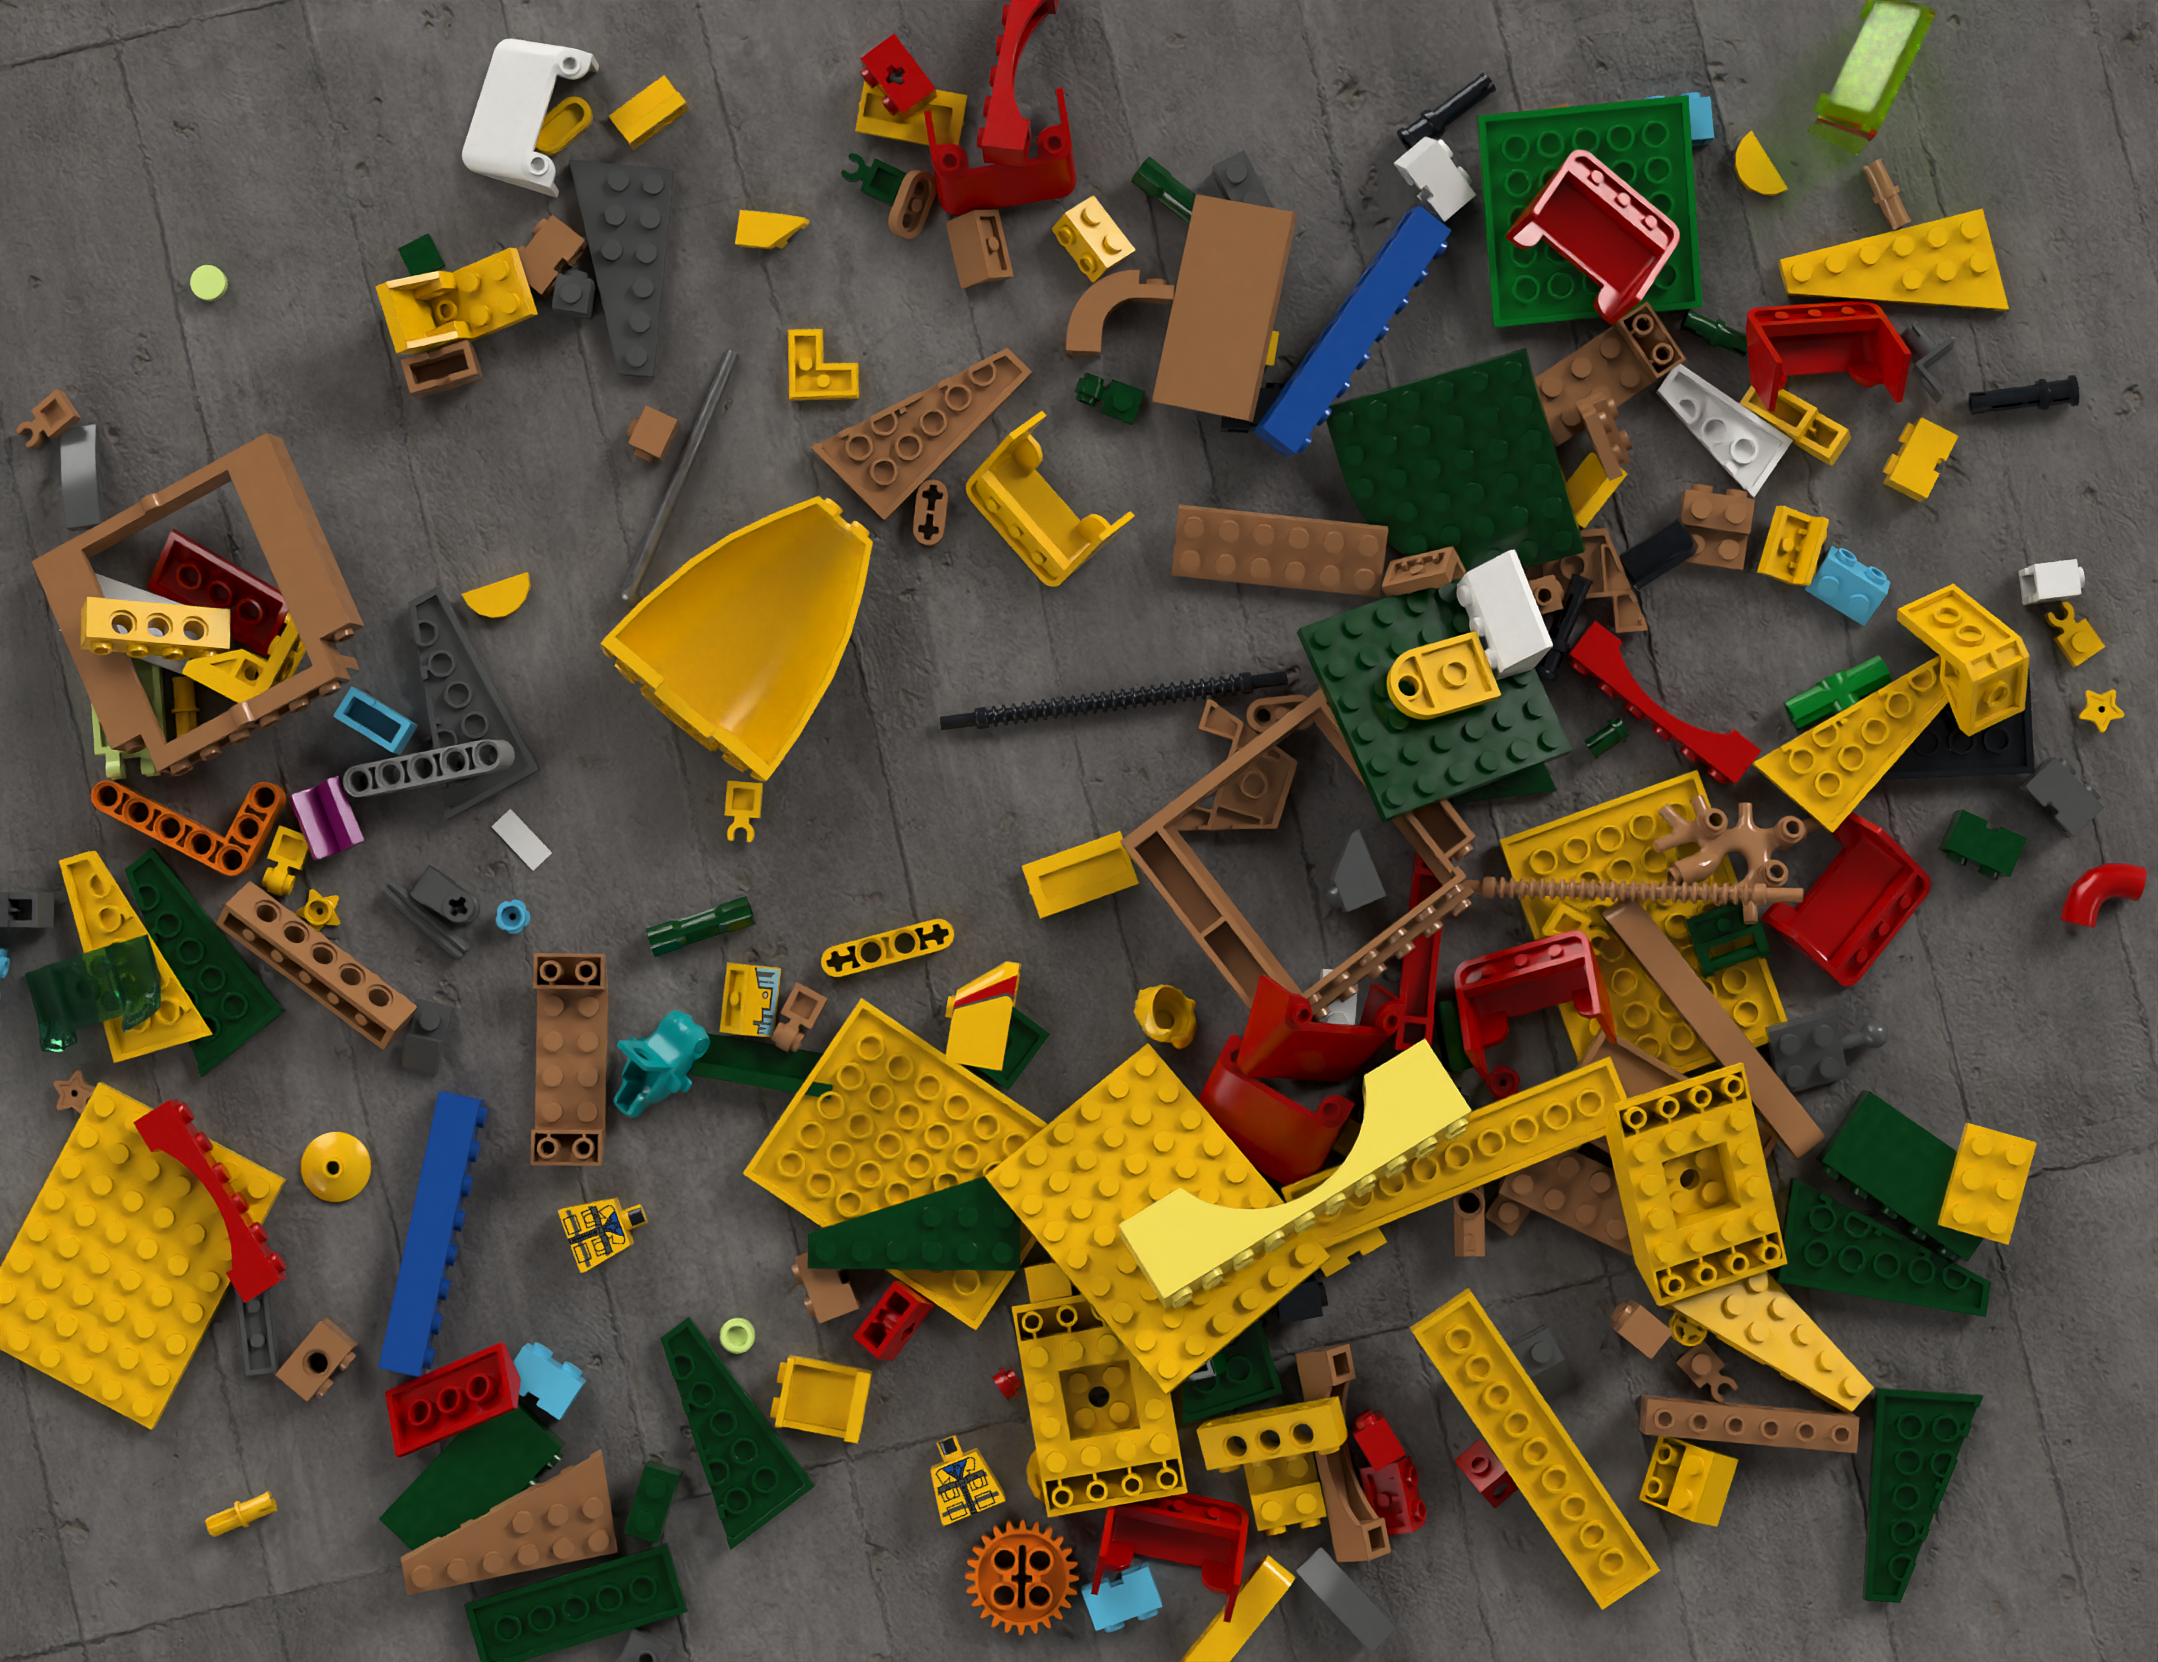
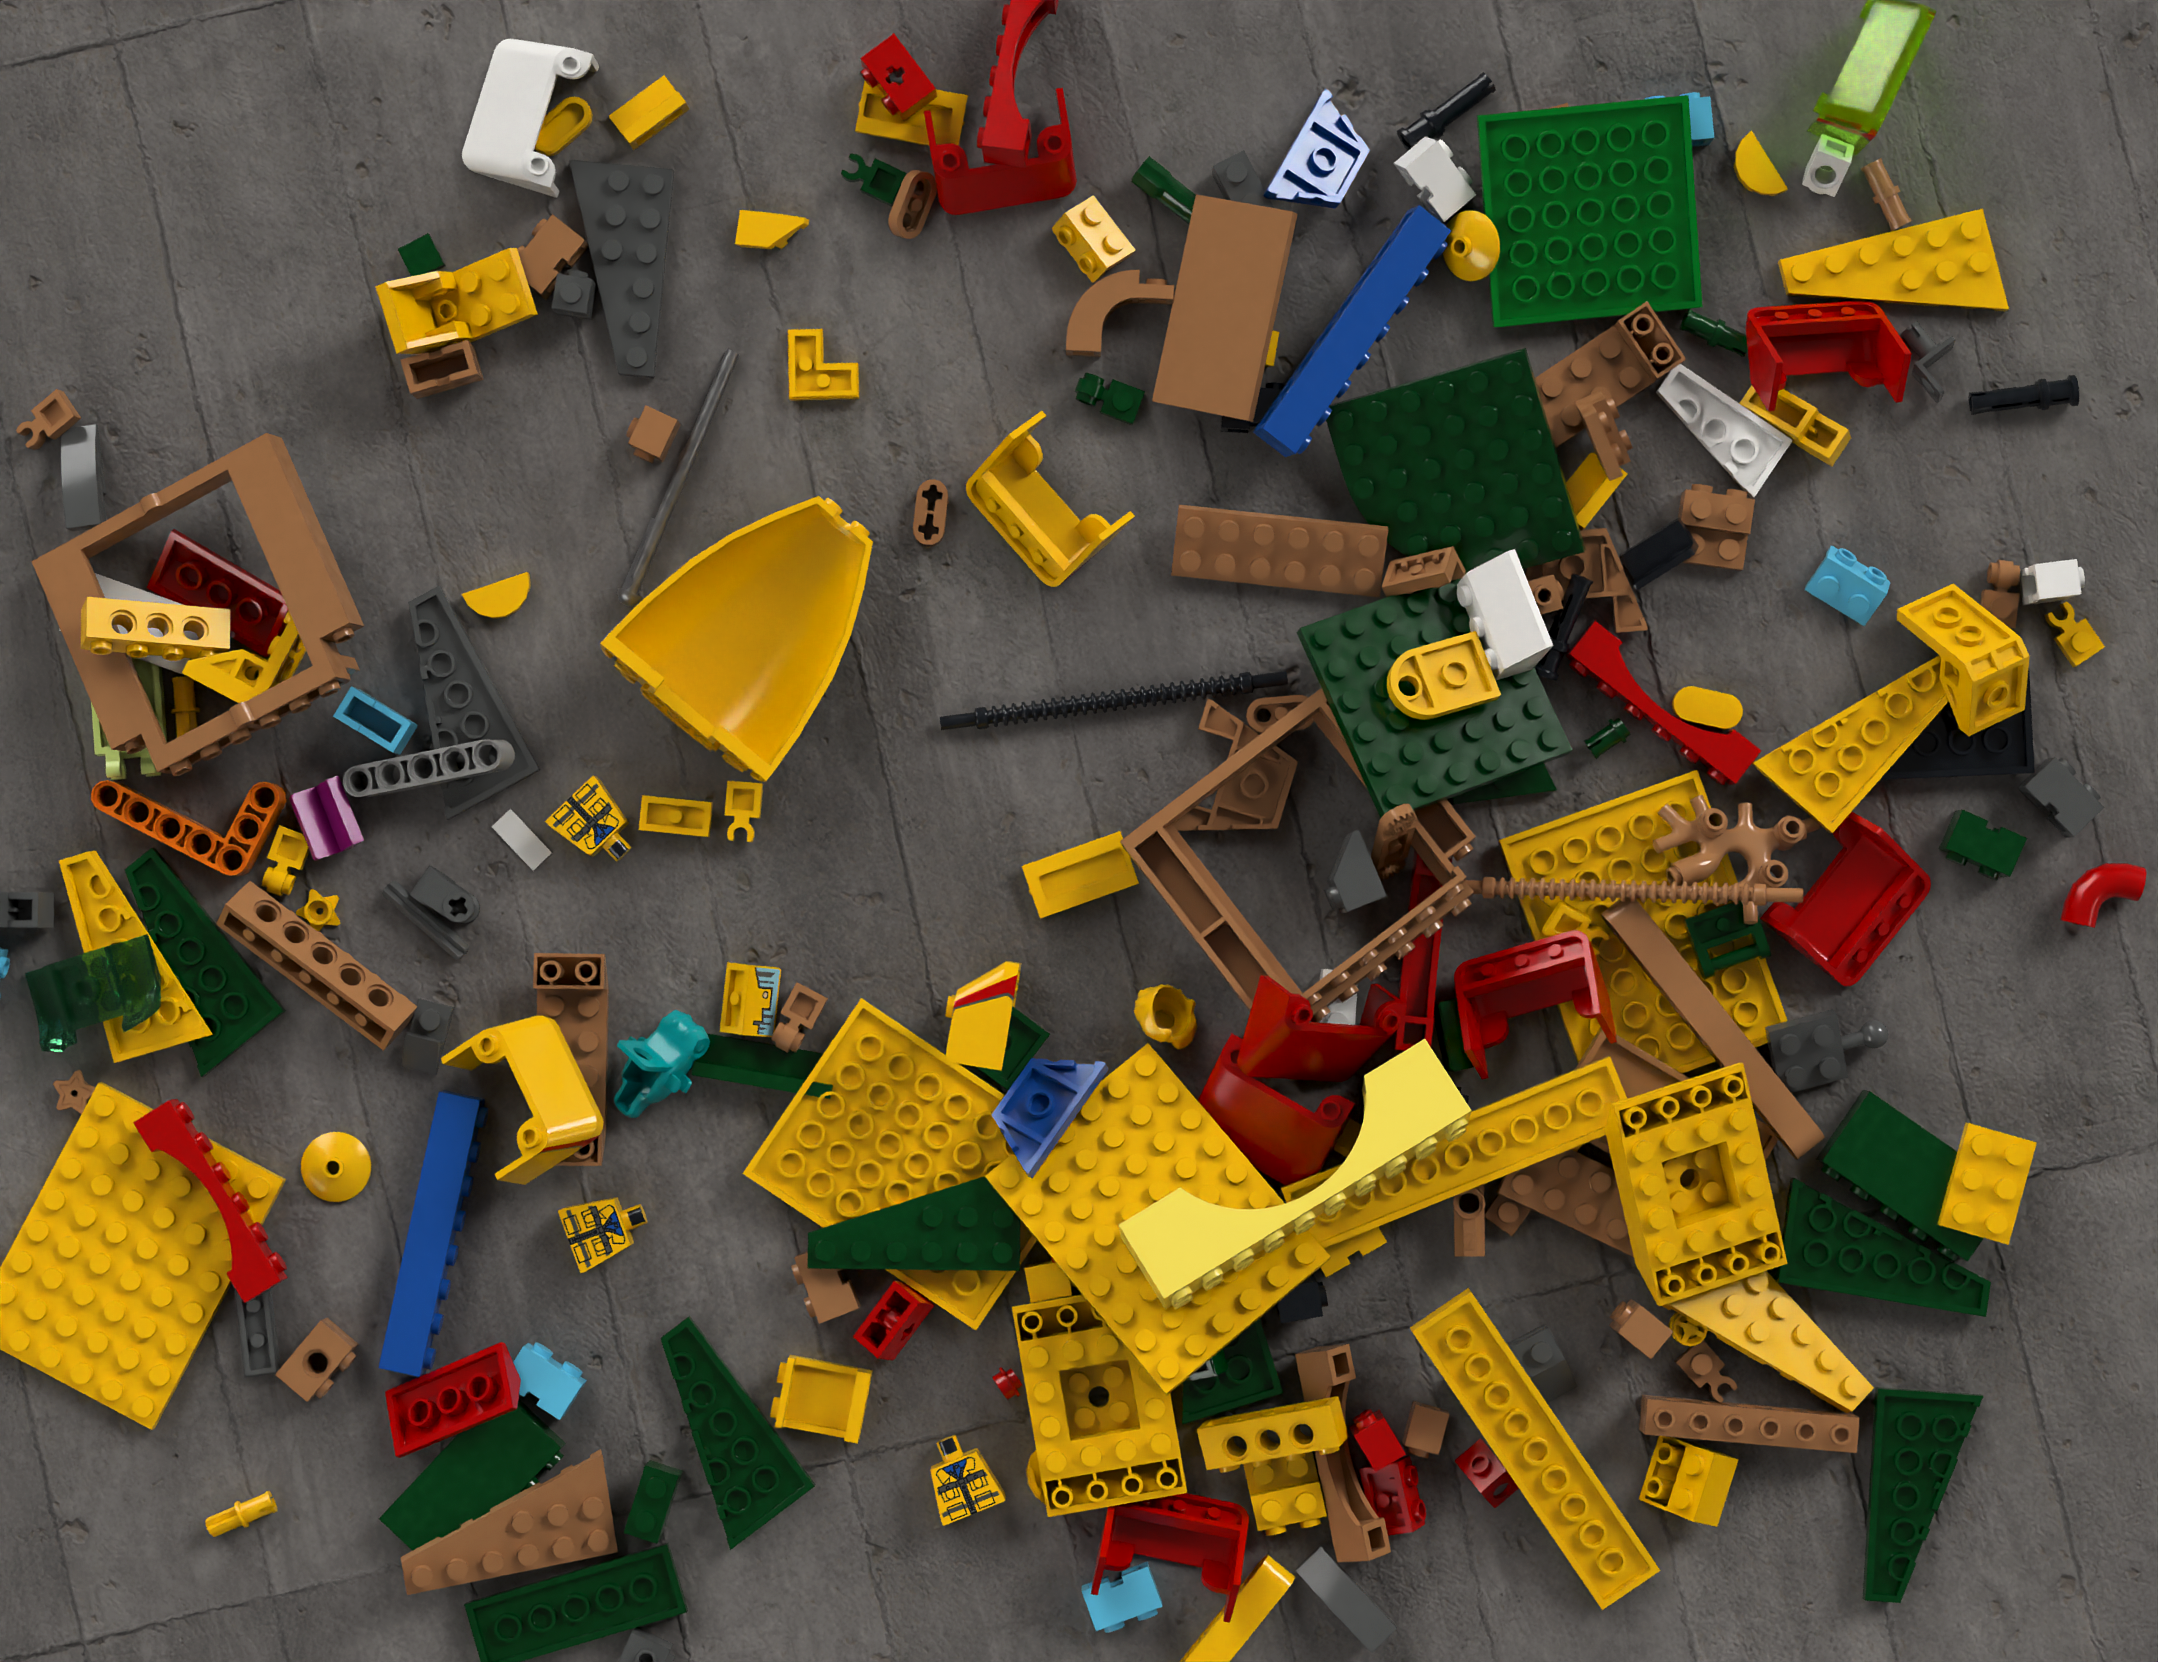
yellowish green tile [190,265,228,302] -> none
medium azure plate [496,899,530,934] -> none
dark green axle [646,896,756,957] -> none
yellowish green tile [719,1318,756,1354] -> none
medium nougat wing [810,348,1032,522] -> none
yellow beam [821,919,955,977] -> none
medium nougat panel [946,209,1014,289] -> none
orange gear [965,1518,1079,1635] -> none
red plate [1485,1065,1520,1100] -> none
red windscreen [1505,150,1680,326] -> none
yellow bracket [1757,506,1829,586] -> none
green piece [1783,655,1892,729] -> none
yellow brick [1883,417,1959,502] -> none
yellow plate [2079,689,2124,733] -> none
none -> yellow windscreen [441,1015,603,1185]
none -> torso [545,775,632,862]
none -> yellow plate [639,795,713,837]
none -> blue wing [991,1058,1109,1178]
none -> wing [1263,89,1370,209]
none -> medium nougat plate [1371,804,1417,881]
none -> medium nougat brick [1402,1401,1450,1458]
none -> yellow dish [1443,210,1500,281]
none -> yellow tile [1672,686,1743,729]
none -> white brick [1802,134,1854,197]
none -> medium nougat plate [1980,560,2020,629]

